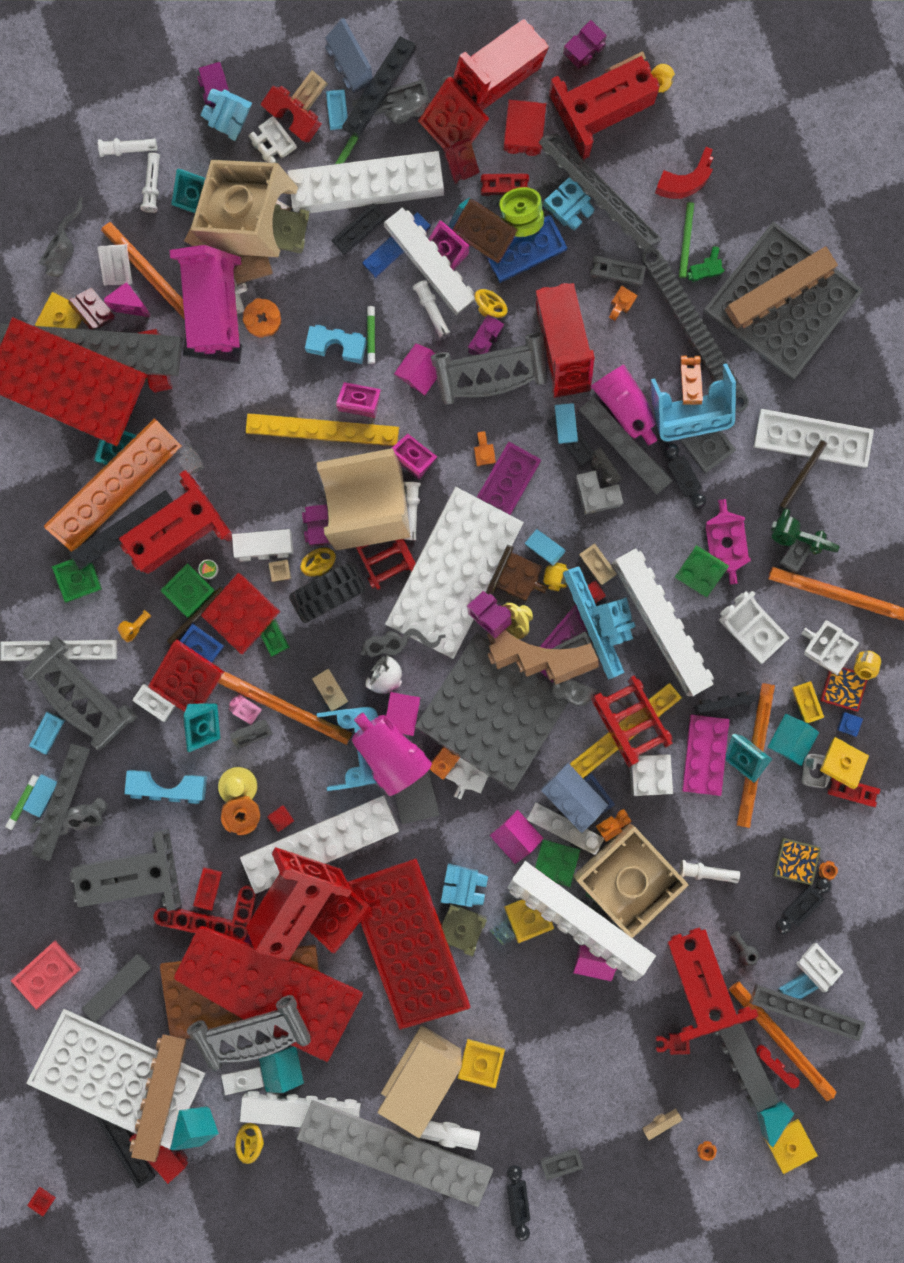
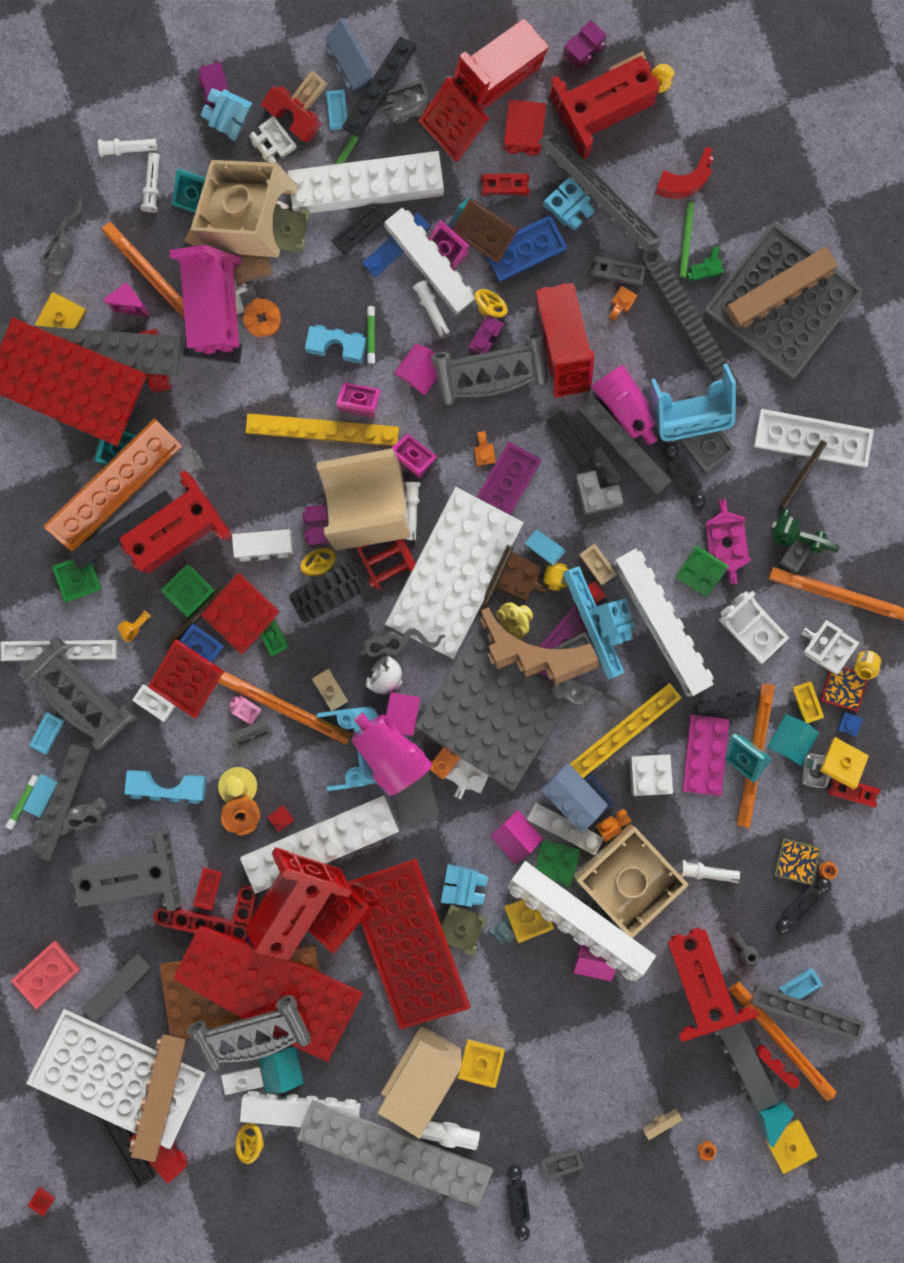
plate [68,287,115,330] -> none
white plate [98,244,132,286] -> none
teal slope [170,1107,219,1151] -> none
teal slope [183,703,221,752] -> none
tile [198,560,219,579] -> none
tan plate [269,560,292,582] -> none
dark red plate [443,137,480,184] -> none
magenta brick [467,591,512,638] -> none
lime wheel [499,187,544,237] -> none
medium azure tile [554,403,578,444] -> none
red fence [591,675,673,768] -> none
red plate [655,1033,690,1055] -> none
plate [680,356,703,405] -> none
white plate [796,943,843,992] -> none

